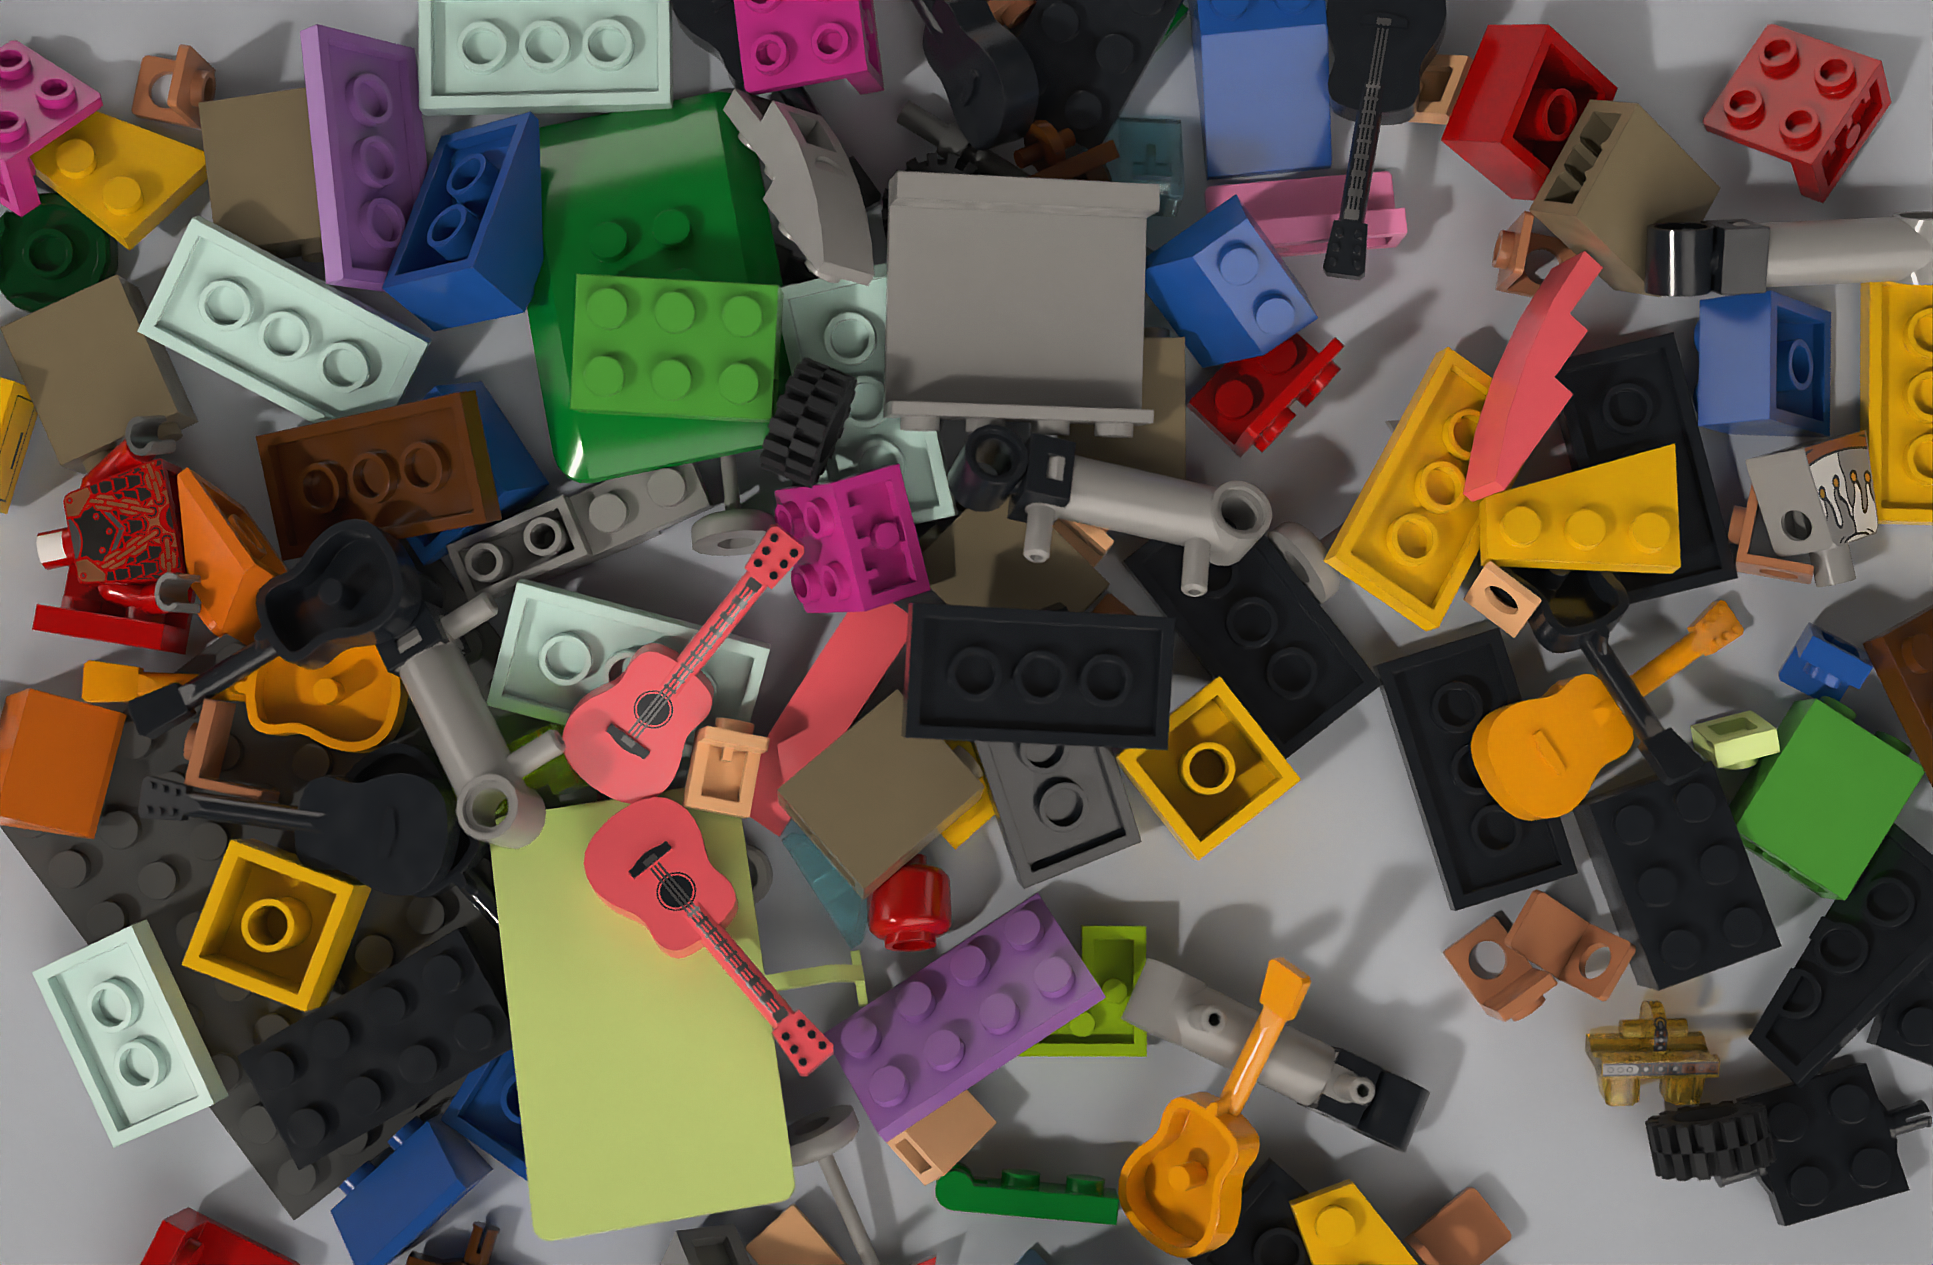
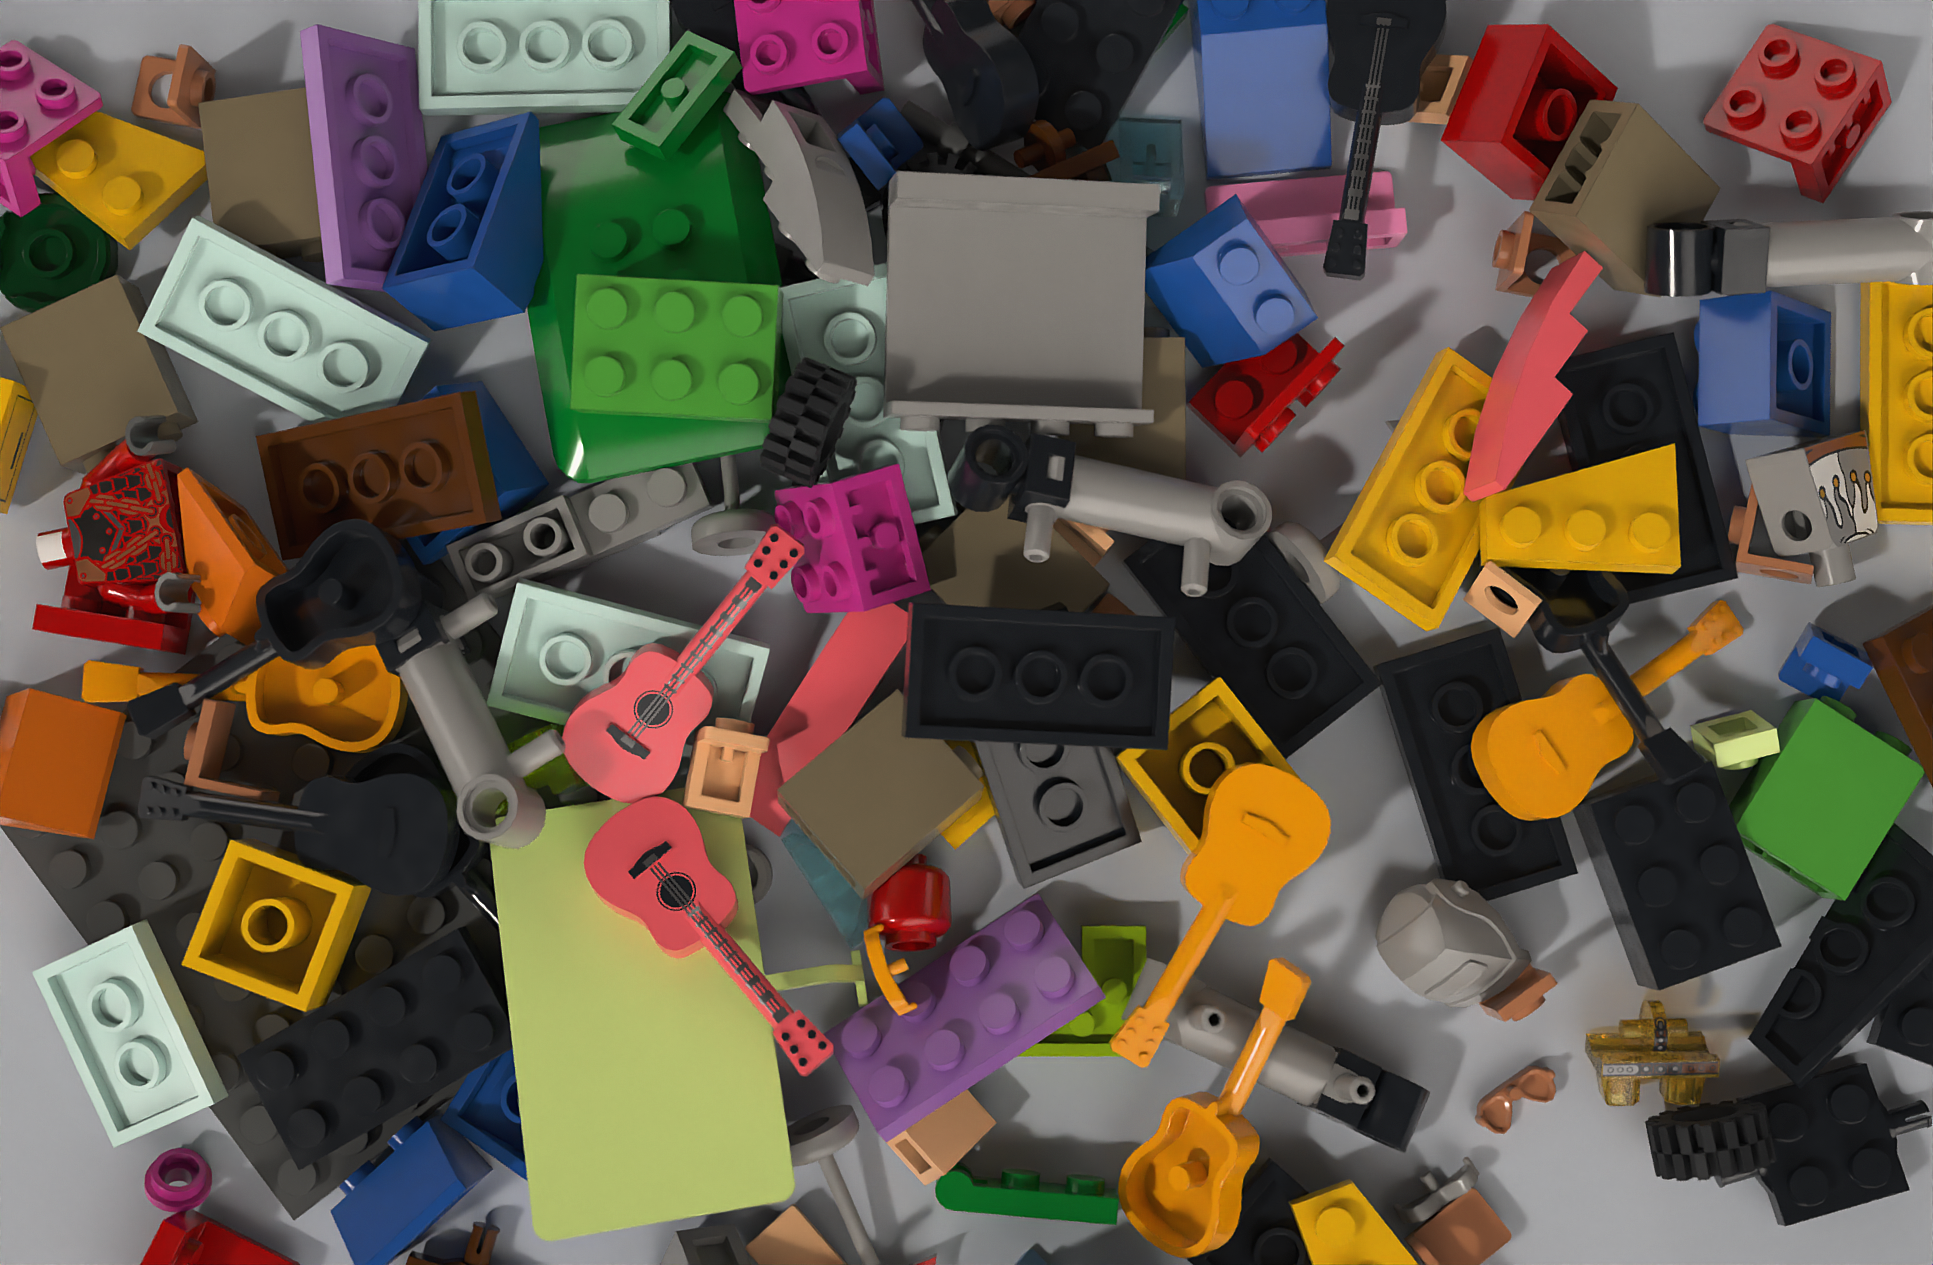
nougat bracket [1505,889,1636,1002] -> none
none -> dark pink plate [144,1148,212,1212]
none -> green plate [612,31,742,162]
none -> blue bracket [837,97,923,190]
none -> light orange piece [863,923,917,1016]
none -> light orange piece [1109,763,1331,1068]
none -> light grey helmet [1375,879,1532,1008]
none -> light grey piece [1393,1157,1480,1224]
none -> nougat piece [1475,1065,1556,1134]

